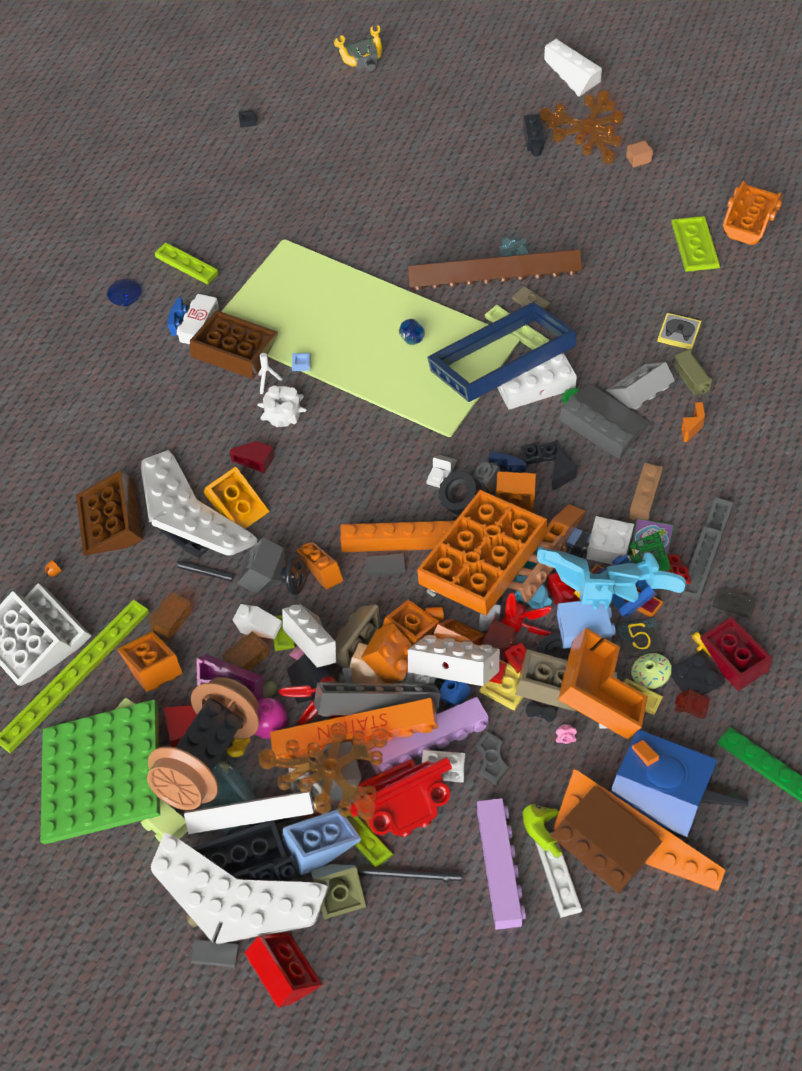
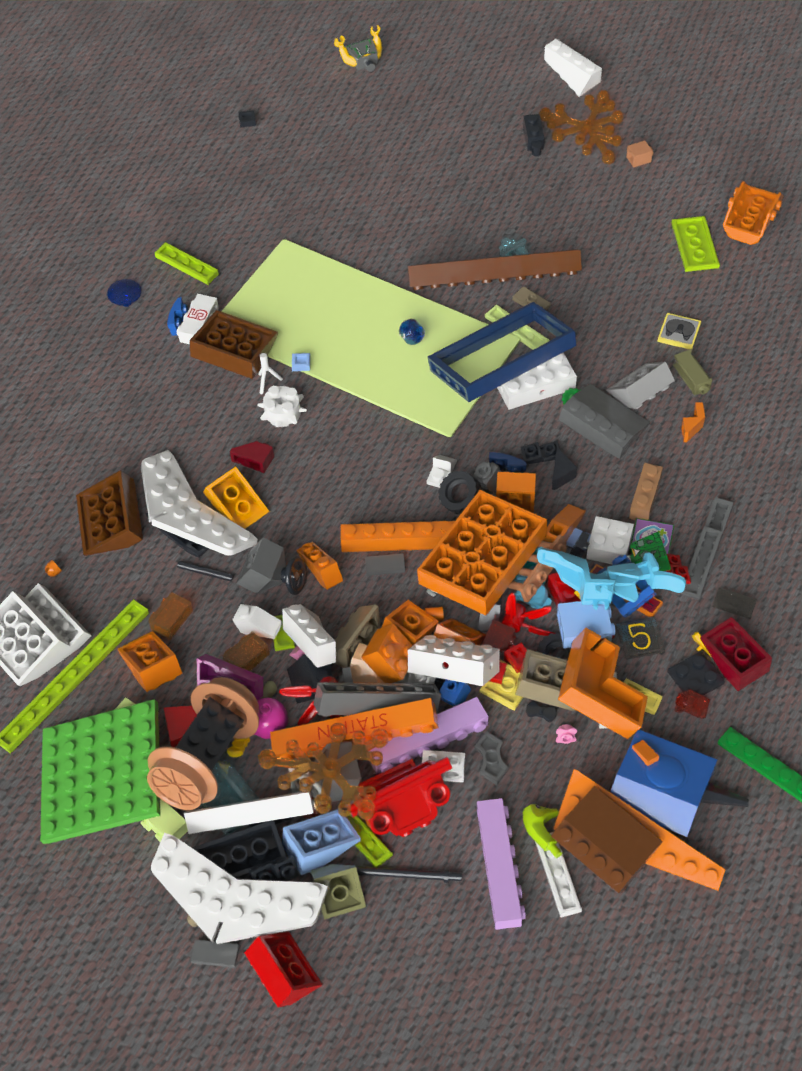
yellowish green dish [631,653,672,689] -> none

